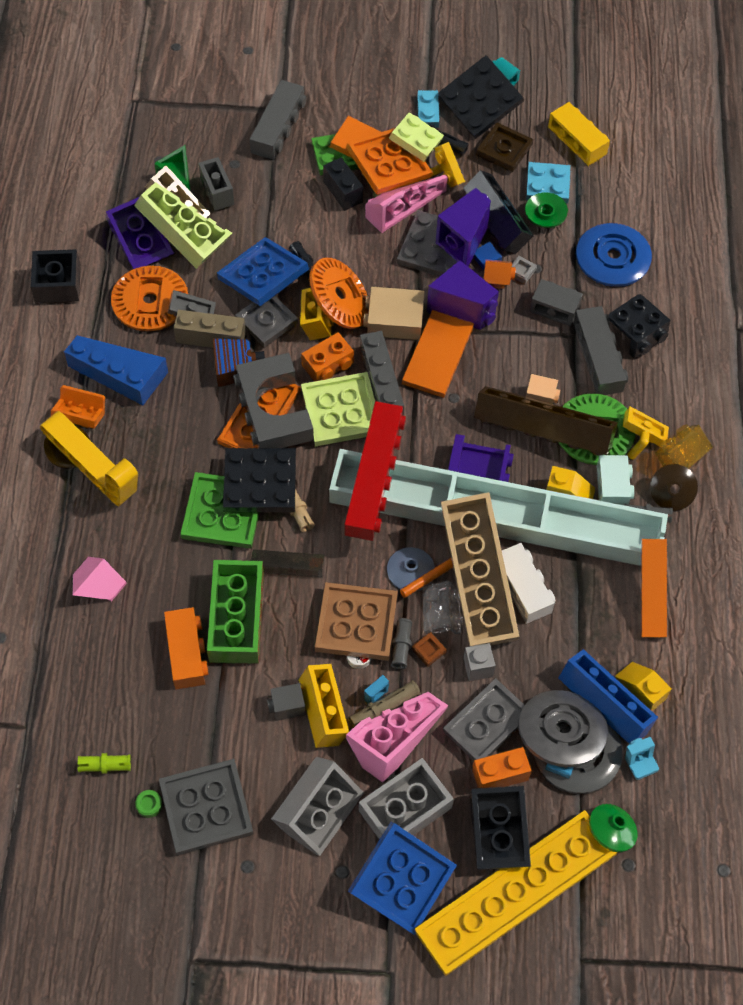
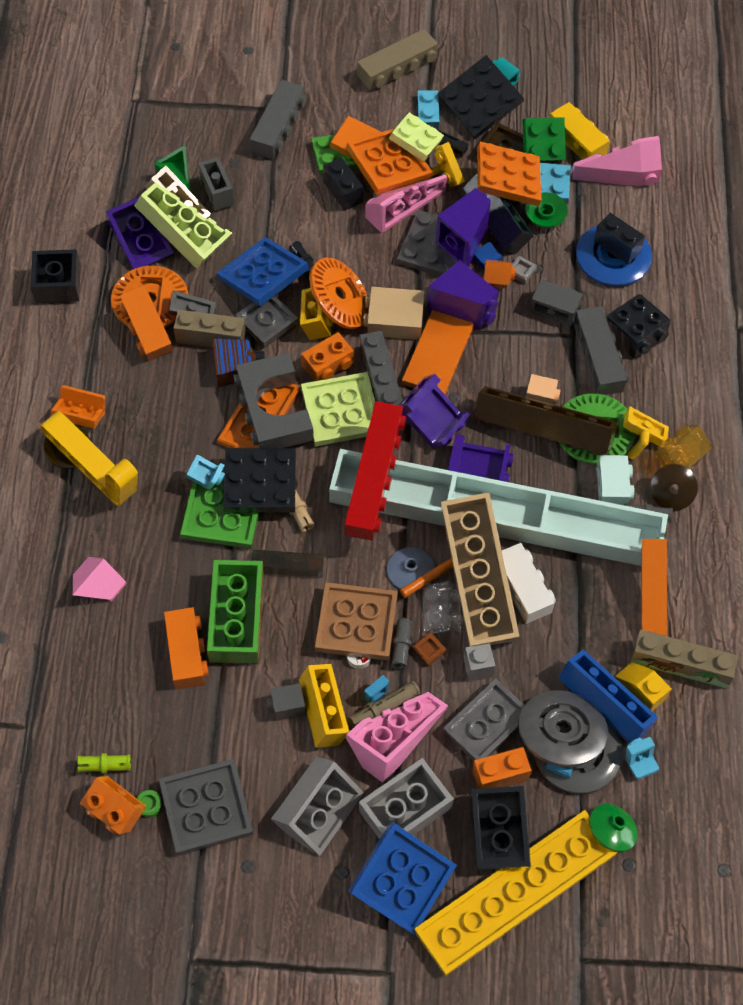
blue wedge [64,335,168,405] -> none
yellow slope [547,466,595,499] -> none
none -> orange brick [80,776,146,835]
none -> orange brick [119,285,173,361]
none -> medium azure bracket [185,455,225,490]
none -> dark tan brick [357,29,438,91]
none -> dark purple panel [399,374,470,448]
none -> orange plate [477,142,542,206]
none -> green plate [522,117,566,161]
none -> bright pink wedge [571,136,662,186]
none -> black brick [594,212,645,265]
none -> dark tan brick [630,629,738,689]

